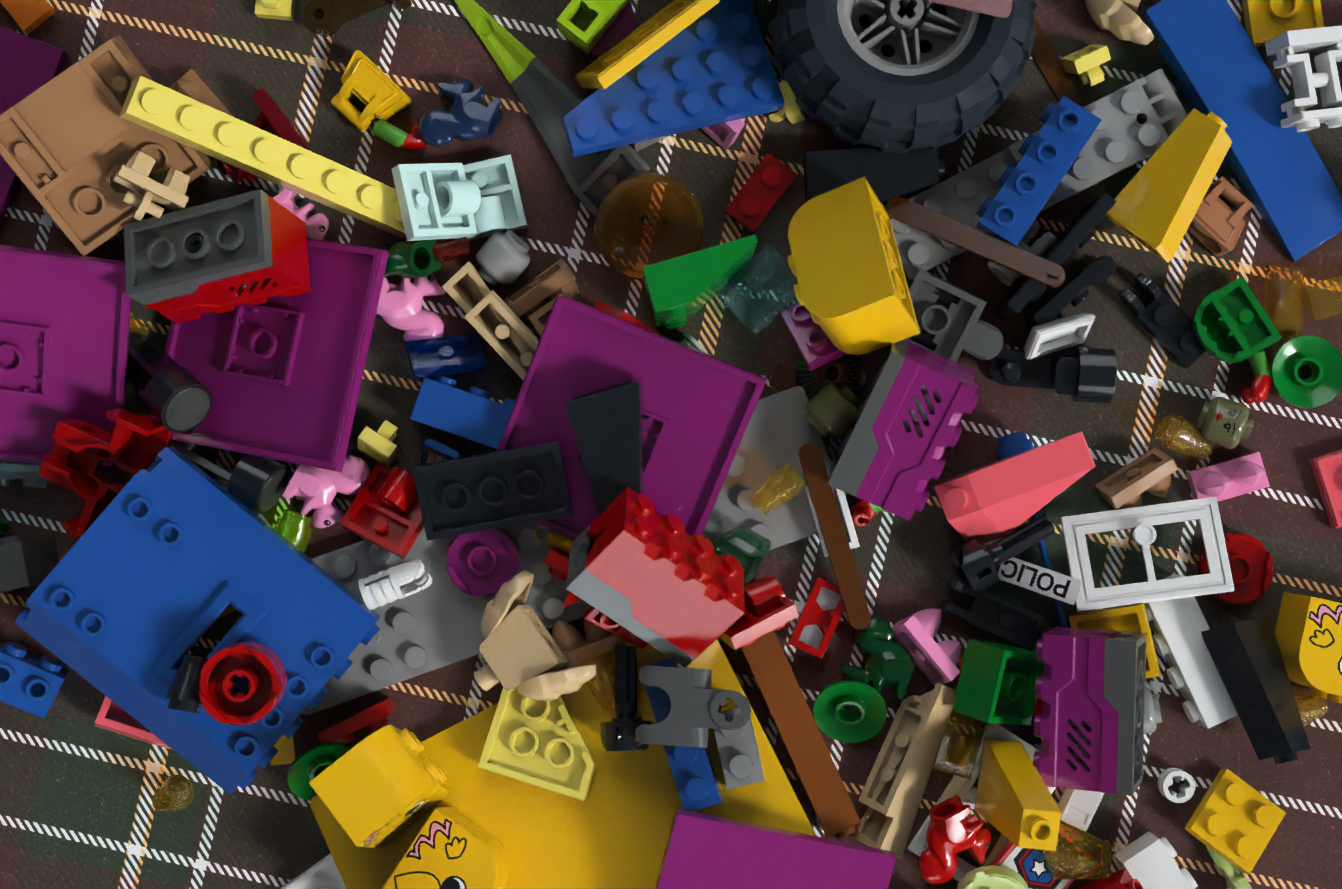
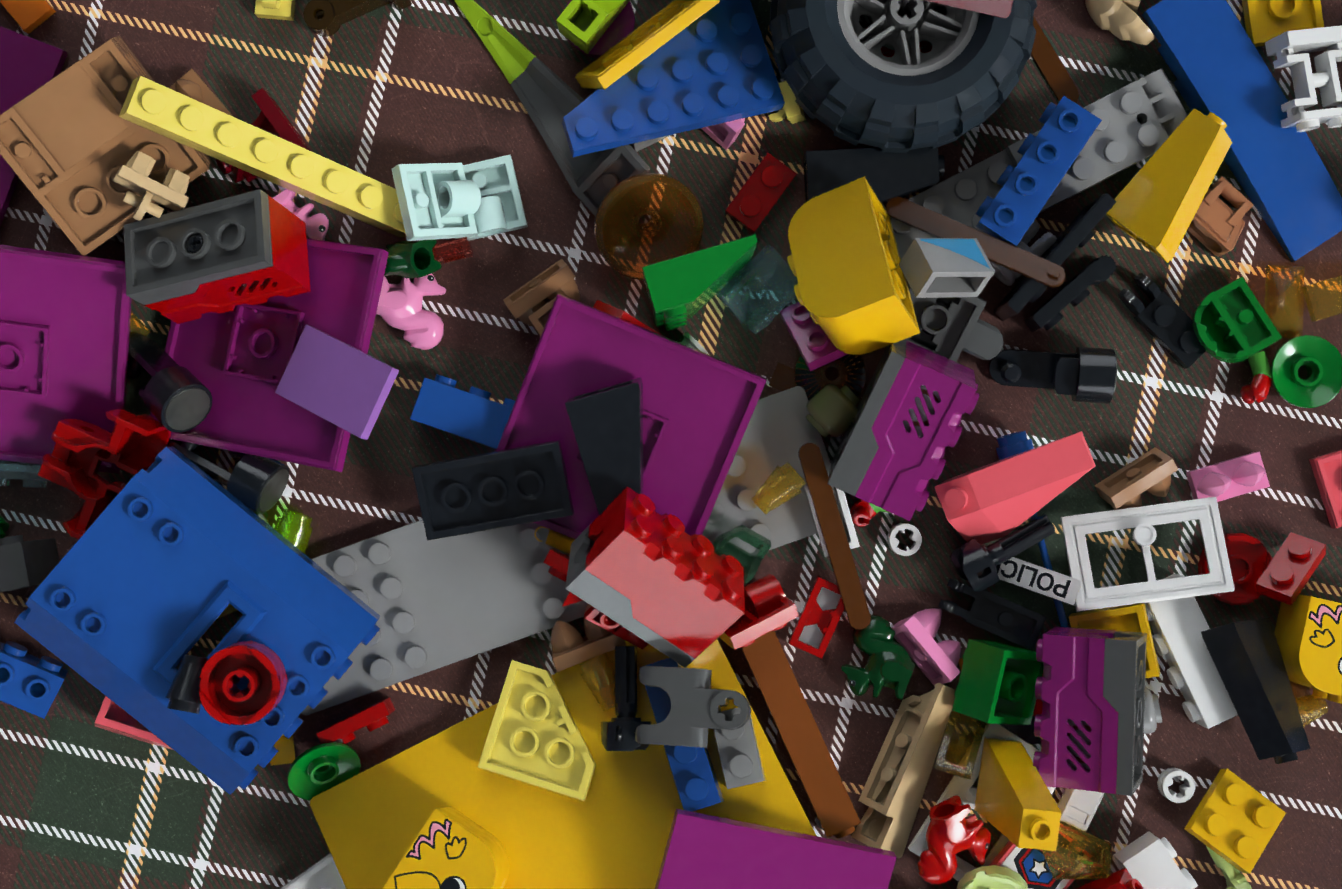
clear yellow cone [152,775,194,812] -> none
bright pink animal [282,455,370,528] -> none
yellow brick [309,725,449,849] -> none
yellow piece [331,50,412,133] -> none
red plate [339,462,424,560] -> none
light yellow tile [357,420,398,467] -> none
white hinge [358,559,433,611] -> none
bright green arm [373,119,426,151] -> none
clear blue plate [406,333,486,379] -> none
dark blue animal [417,79,503,147] -> none
blue slope [421,438,464,465] -> none
tan wedge [442,262,539,381] -> none
magenta tile [446,528,520,597] -> none
tan torso [474,570,596,701] -> none
light grey head [476,230,530,285] -> none
green dish [813,681,887,743] -> none
white tile [1024,313,1096,359] -> none
light yellow tile [1061,44,1111,87] -> none
clear yellow cone [1155,414,1213,460] -> none
olive head [1195,397,1255,449] -> none
none -> medium lavender tile [275,324,399,440]
none -> white bush [887,523,922,556]
none -> light grey brick [899,238,995,298]
none -> red piece [1256,532,1326,606]

